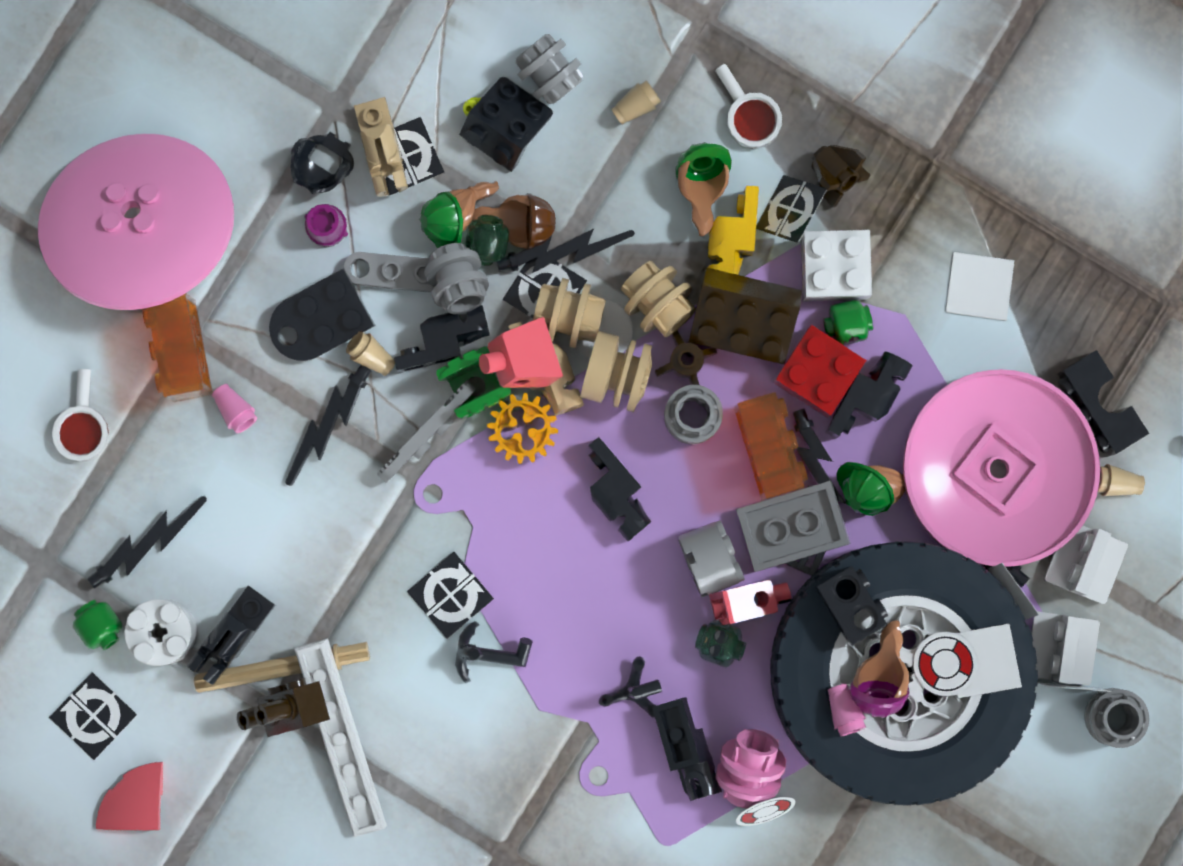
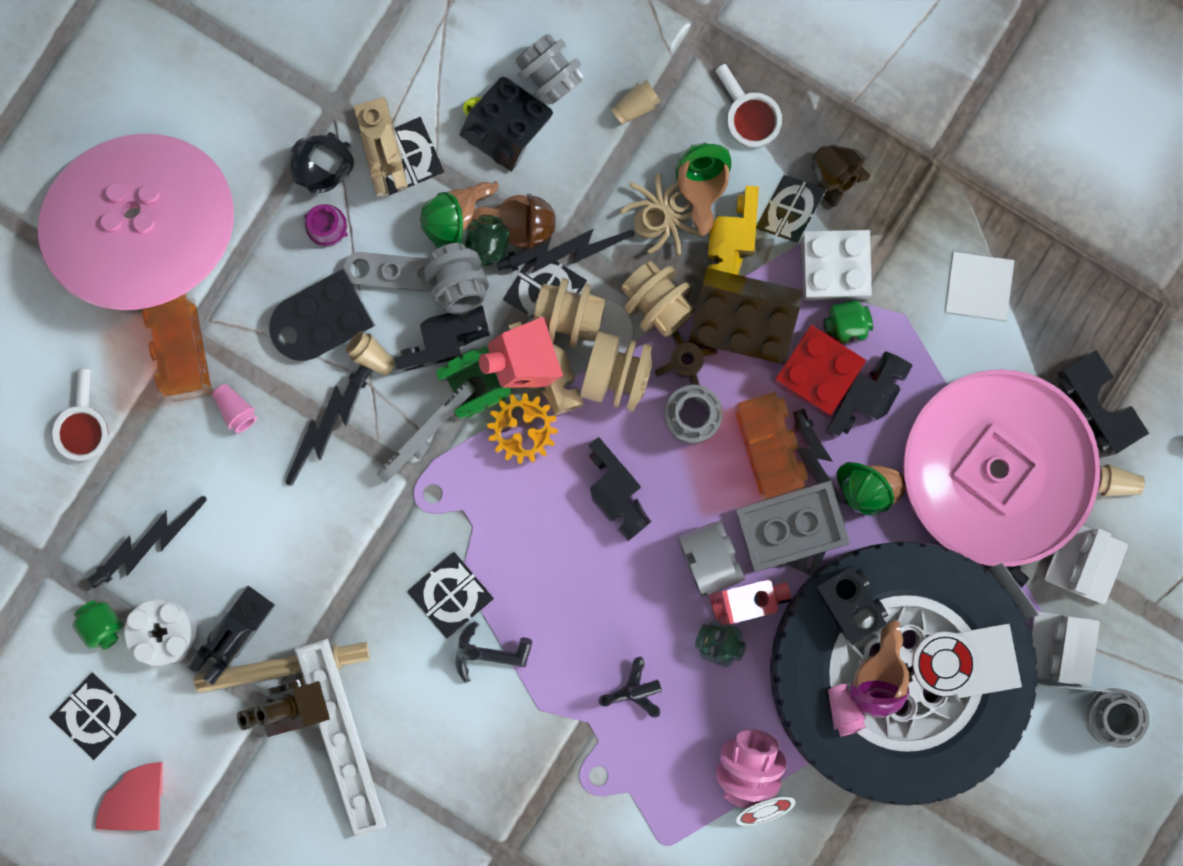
black plate [652,697,722,801] -> none
none -> tan animal [619,173,699,256]

